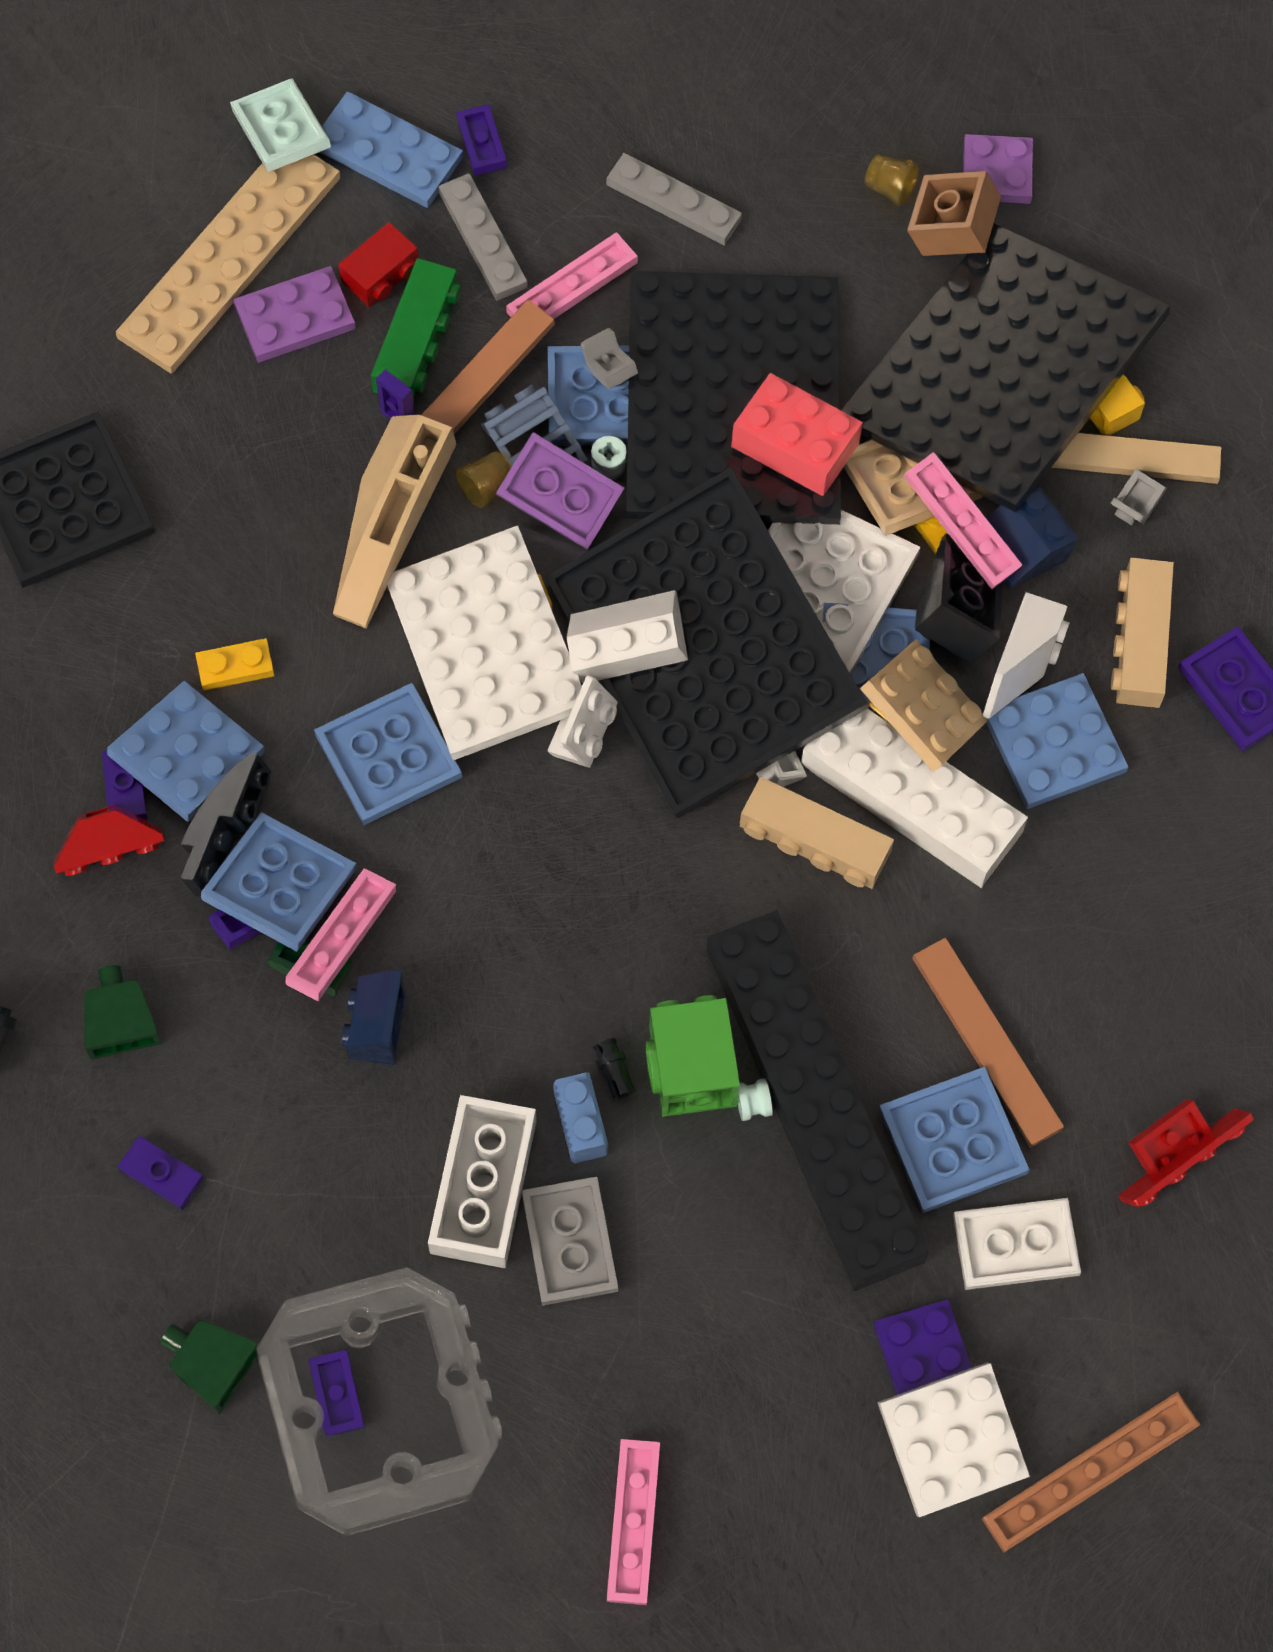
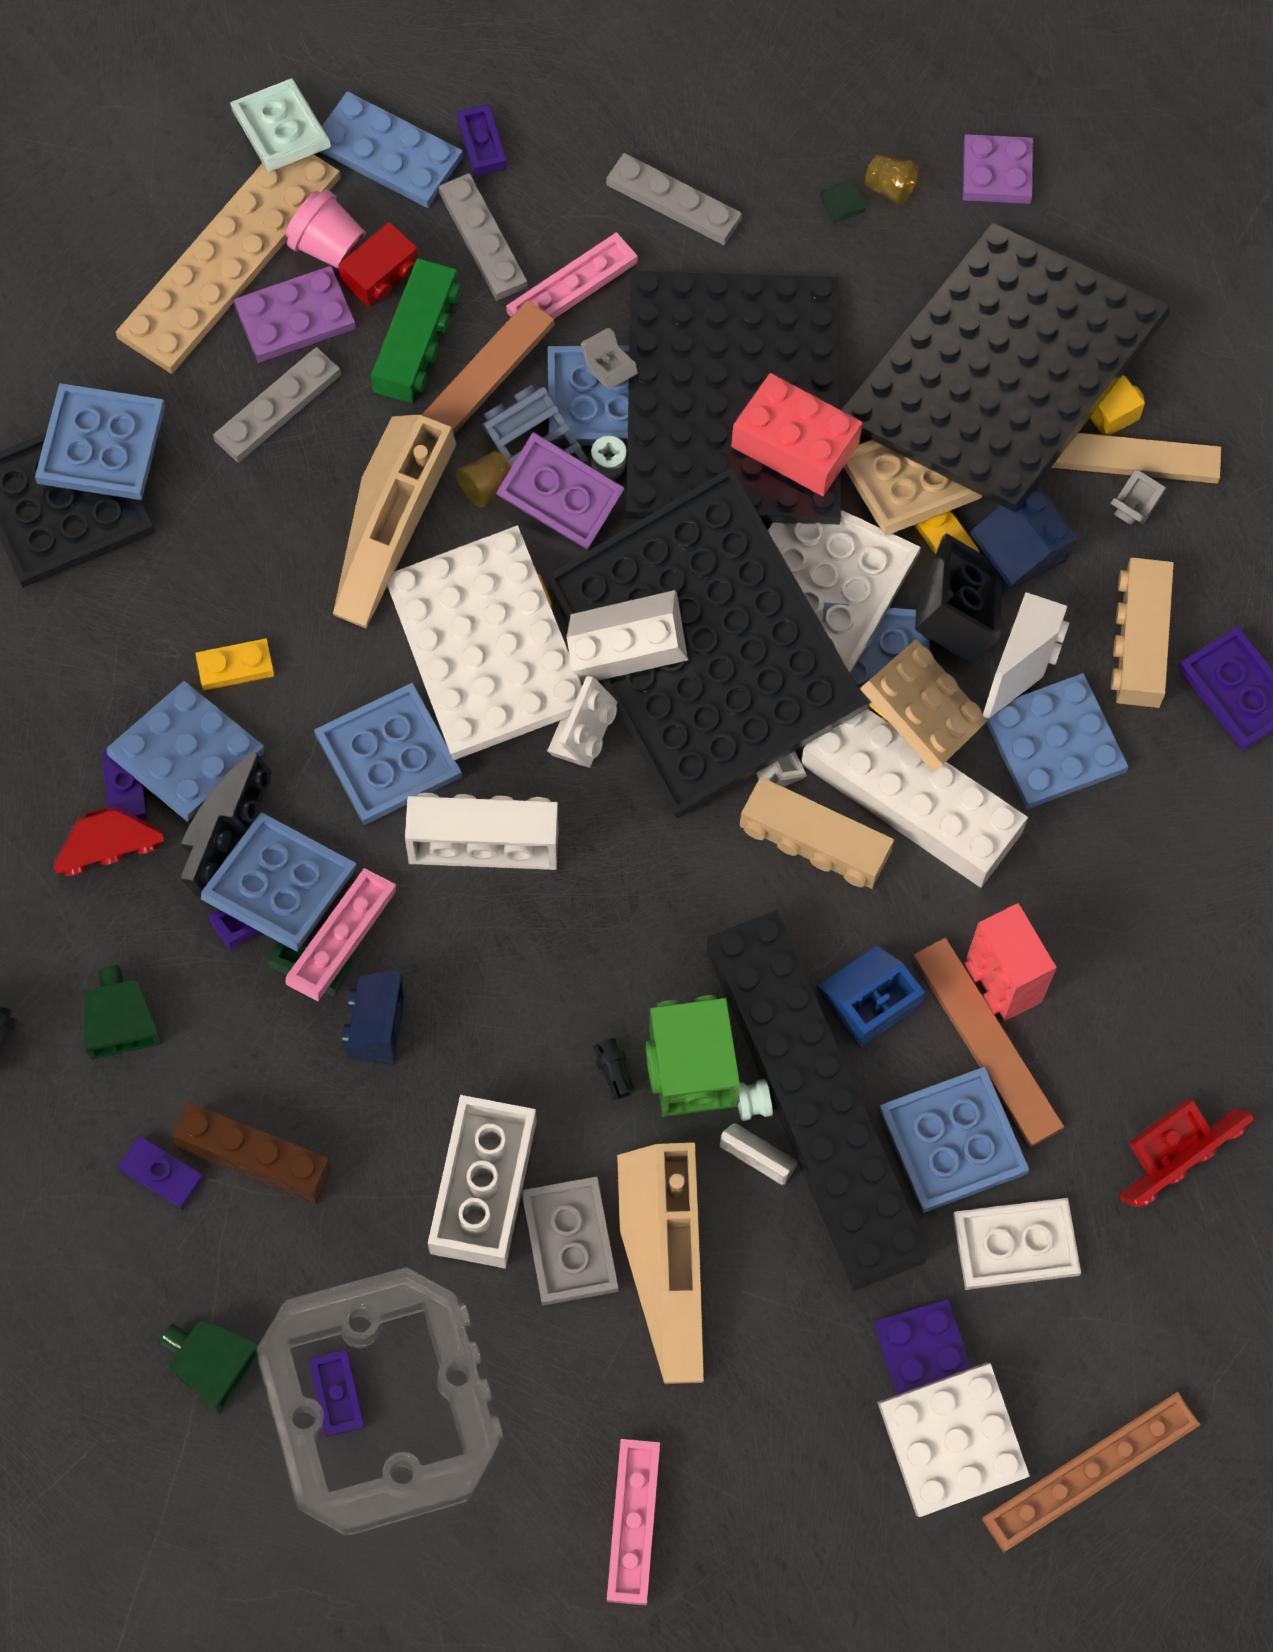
dark purple plate [376,369,415,420] -> none
medium blue brick [553,1072,608,1164] -> none
bright pink plate [903,452,1022,589] -> none
medium nougat brick [907,171,1001,256] -> none
none -> medium blue plate [35,383,165,500]
none -> reddish brown brick [172,1102,332,1205]
none -> light grey plate [213,347,341,463]
none -> bright pink piece [285,189,366,269]
none -> white brick [405,793,559,870]
none -> tan wedge [617,1143,704,1384]
none -> white slope [720,1123,798,1185]
none -> blue slope [816,946,925,1047]
none -> clear green tile [820,178,866,223]
none -> coral brick [965,903,1057,1022]

